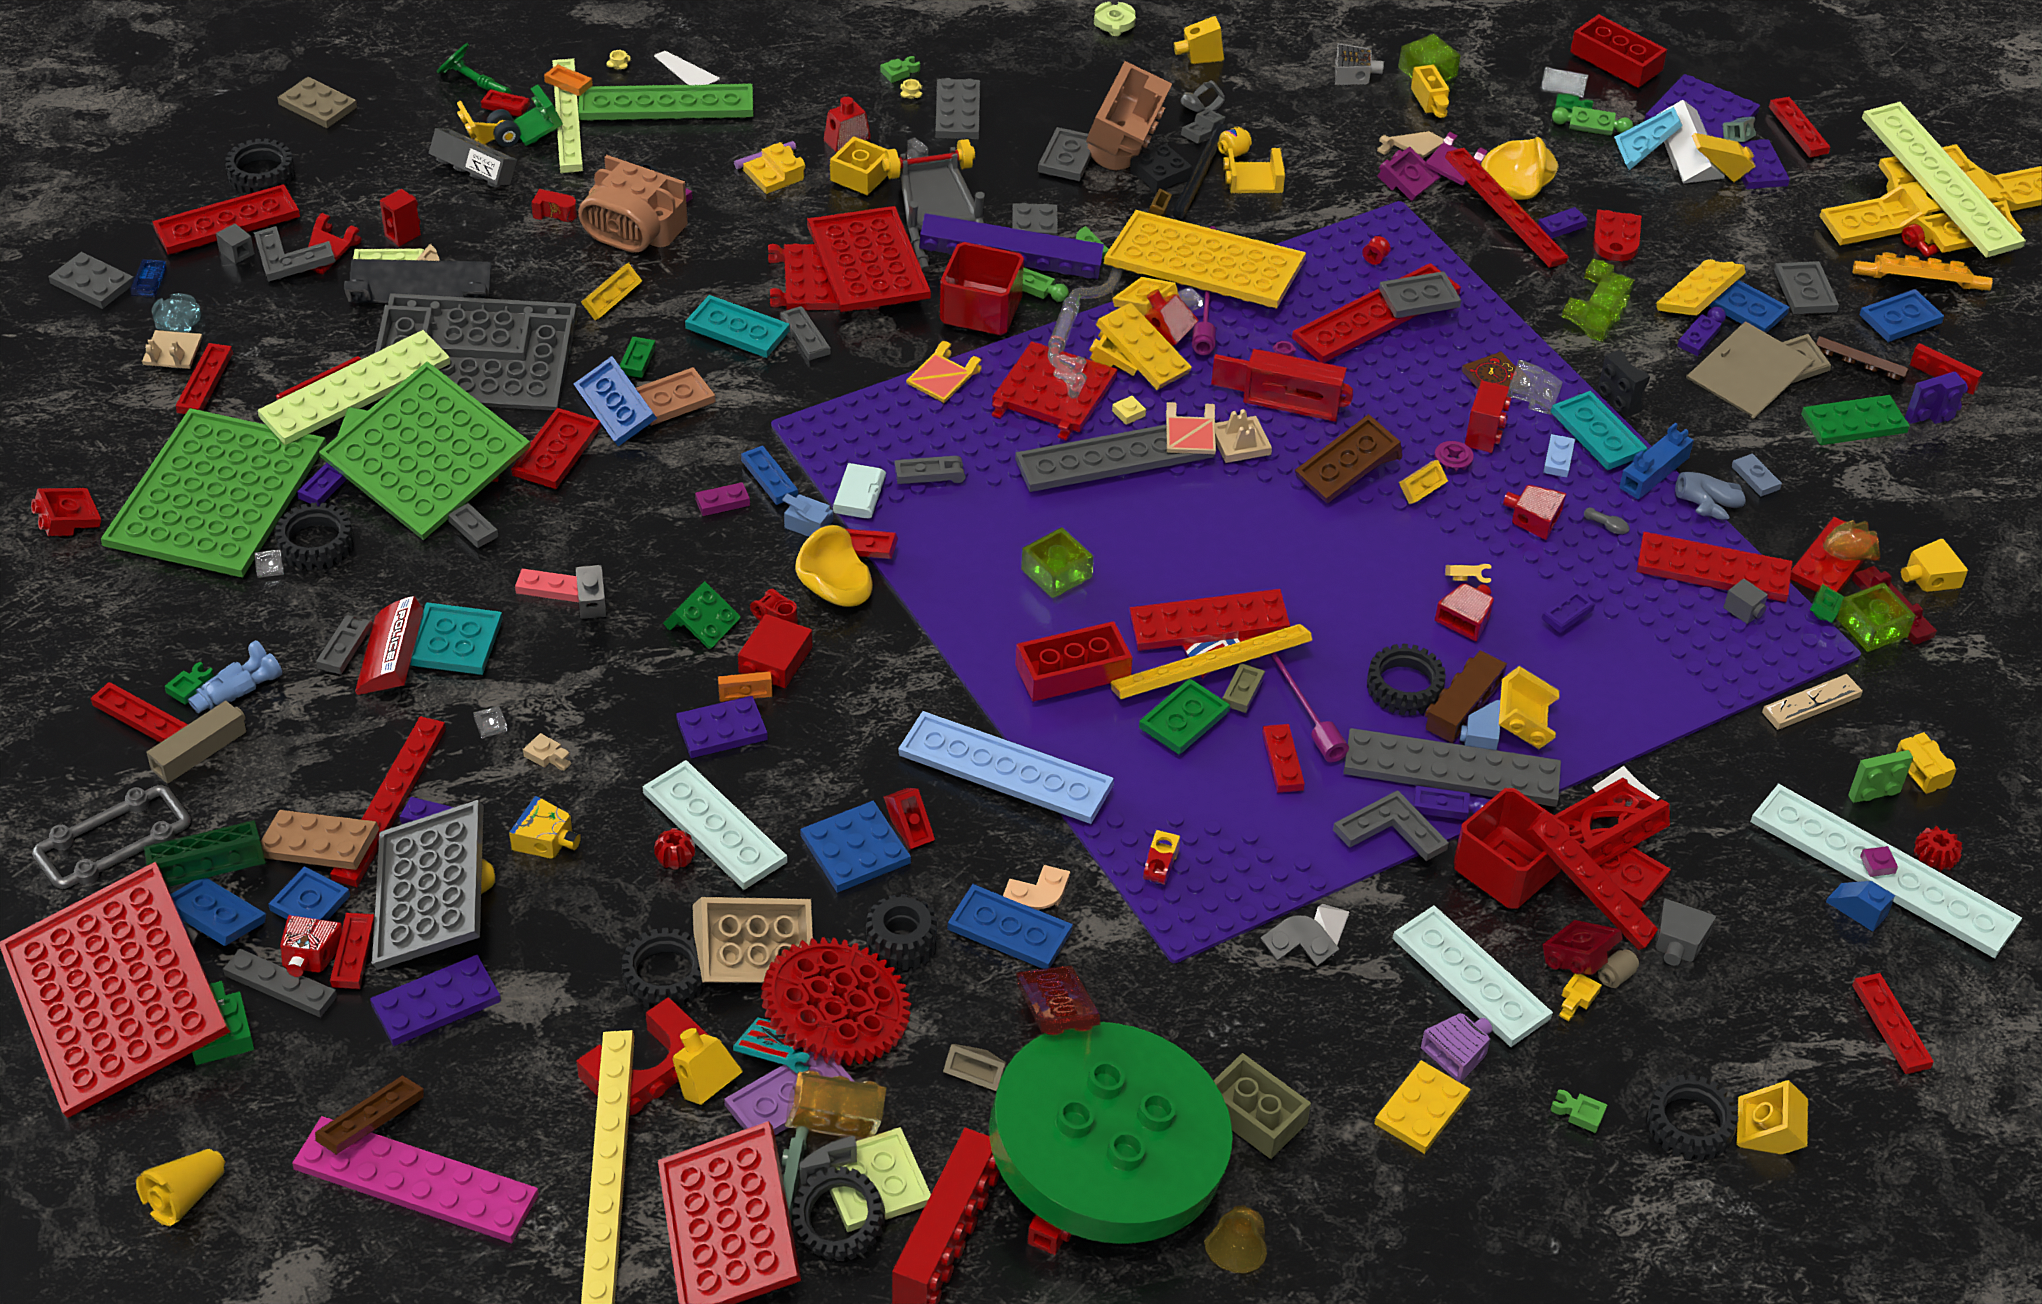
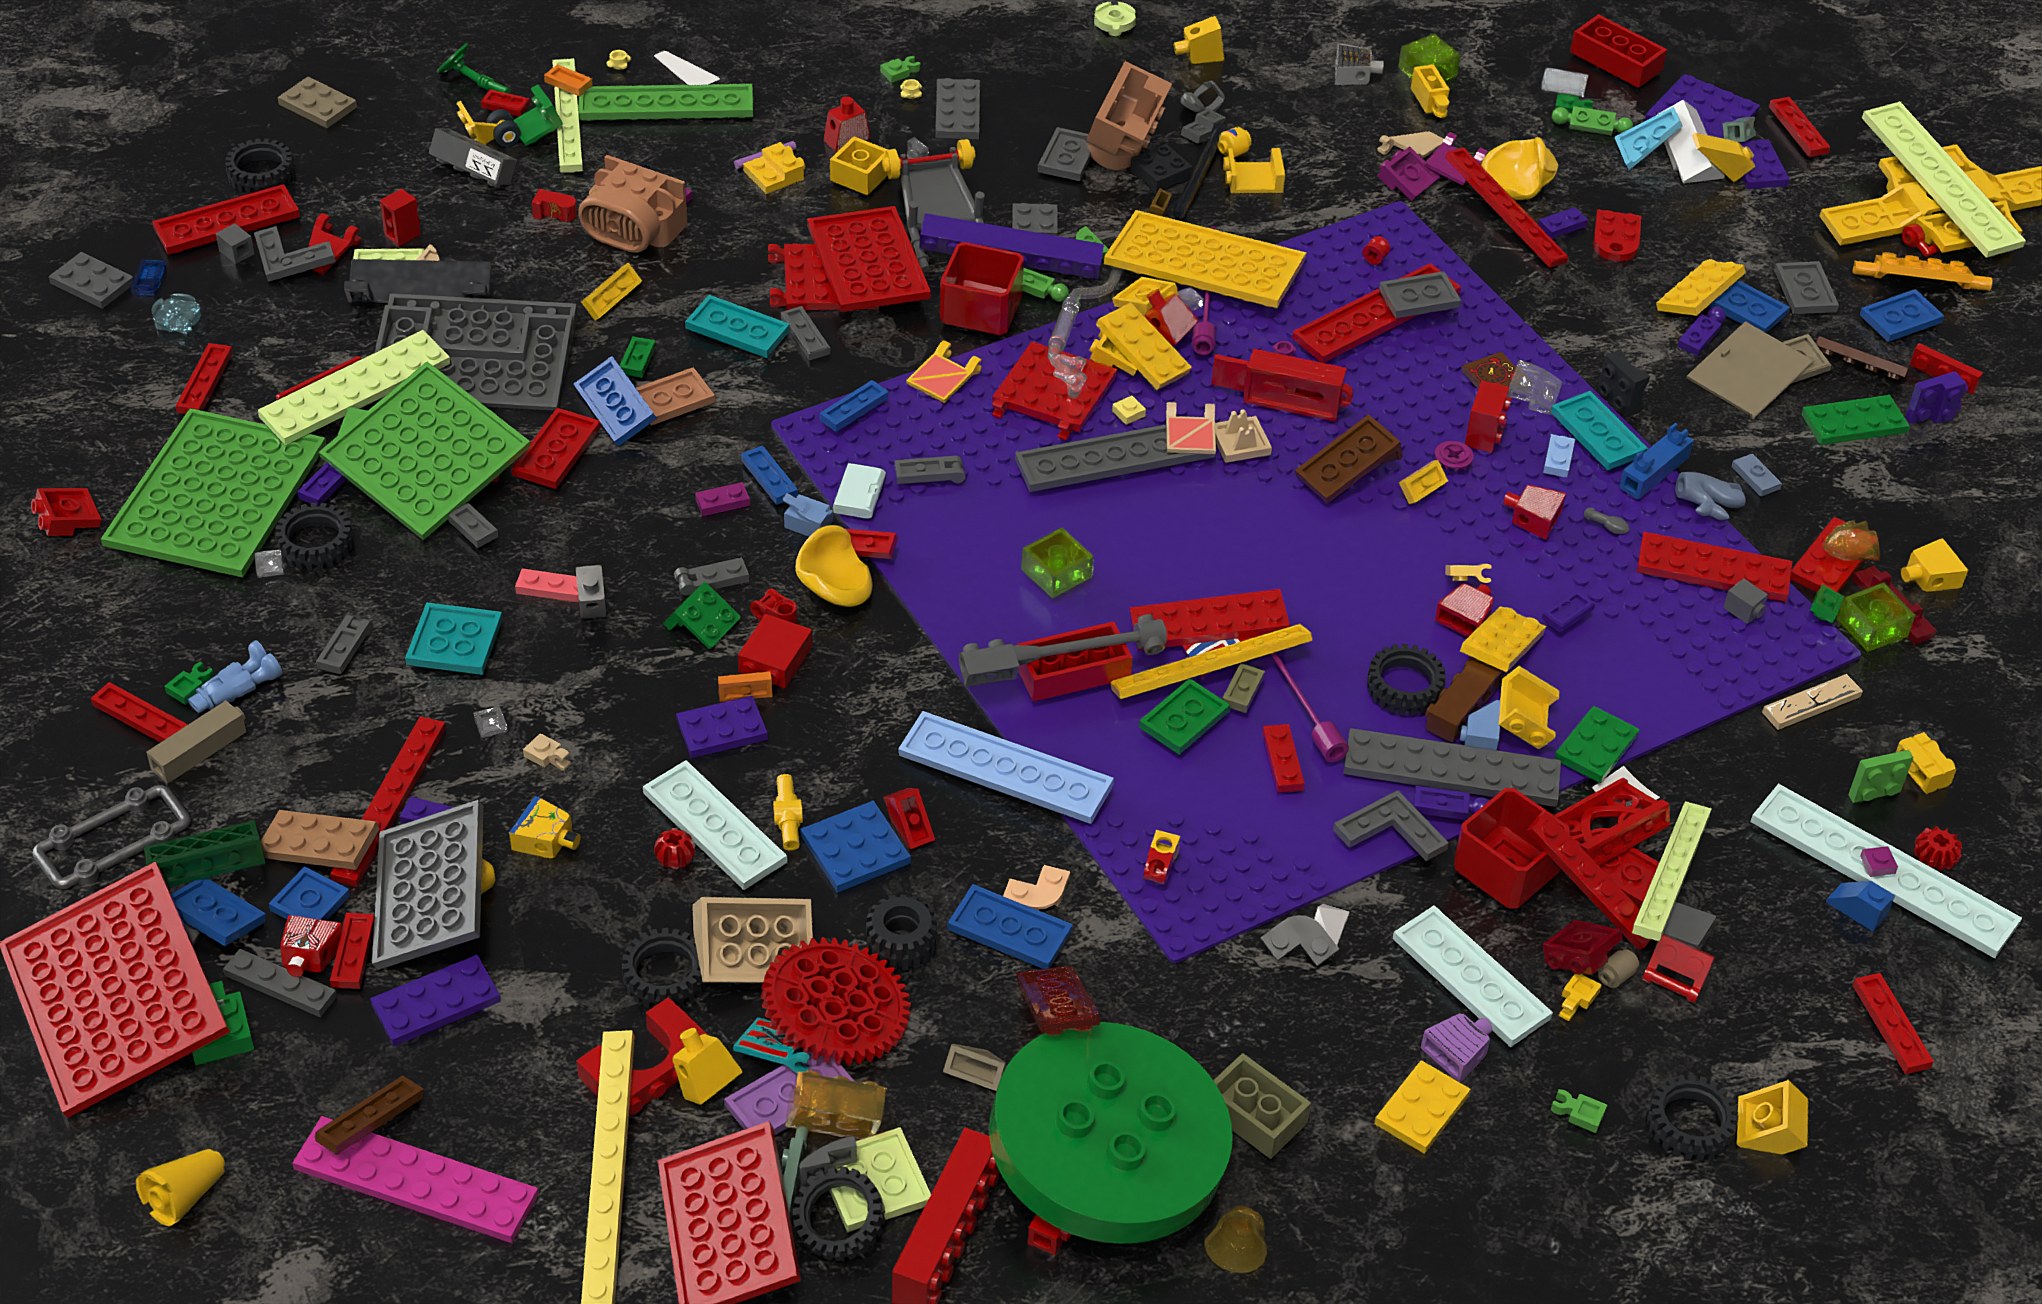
tan plate [142,330,203,369] -> none
red slope [355,596,424,695] -> none
clear neon green bracket [1562,259,1634,342] -> none
none -> dark grey plate [674,557,749,595]
none -> yellow pin [773,774,803,851]
none -> blue plate [819,380,889,432]
none -> dark grey bar [959,614,1167,687]
none -> yellow plate [1460,606,1546,672]
none -> green plate [1554,706,1640,783]
none -> yellowish green plate [1632,801,1711,941]
none -> red plate [1642,934,1715,1004]

